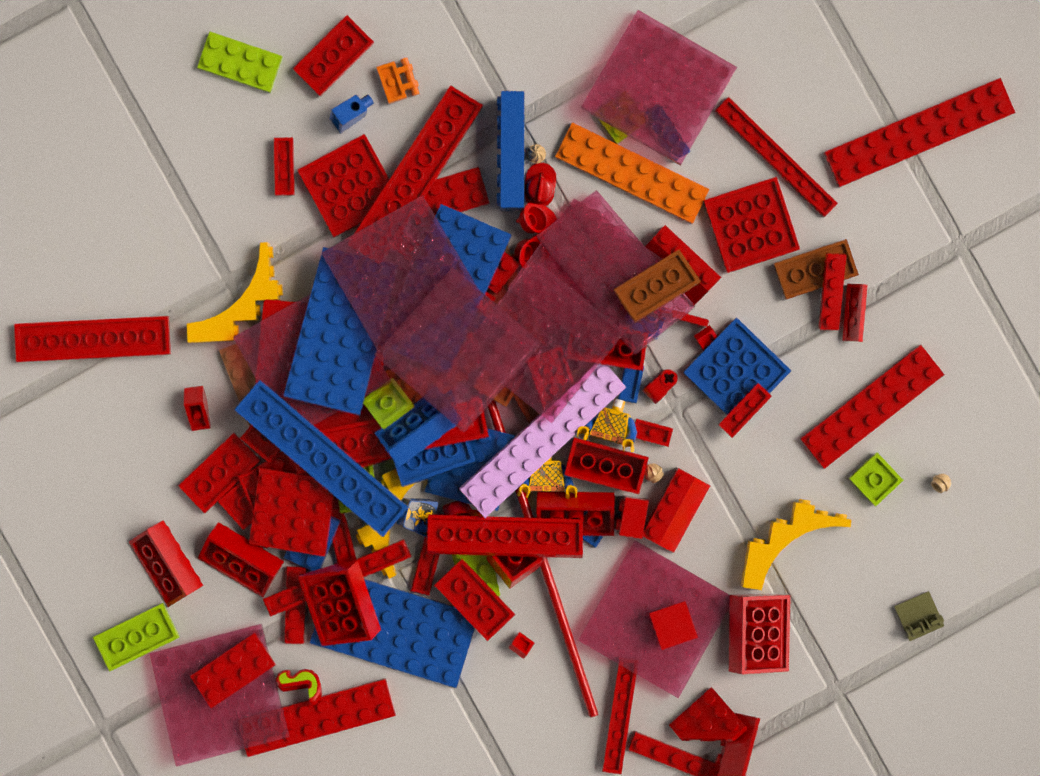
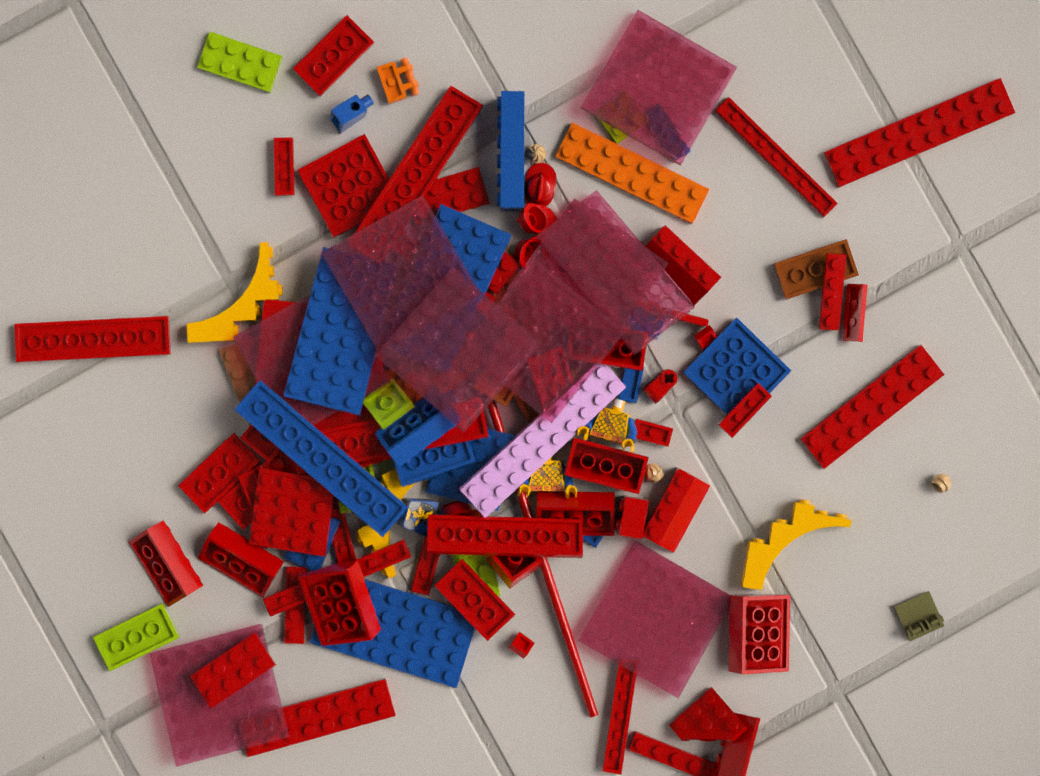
red slope [184,386,211,431] -> none
red animal [276,669,322,706] -> none
dark orange plate [613,250,701,323] -> none
red tile [649,601,698,650] -> none
red plate [704,177,800,273] -> none
lime plate [848,452,904,507] -> none

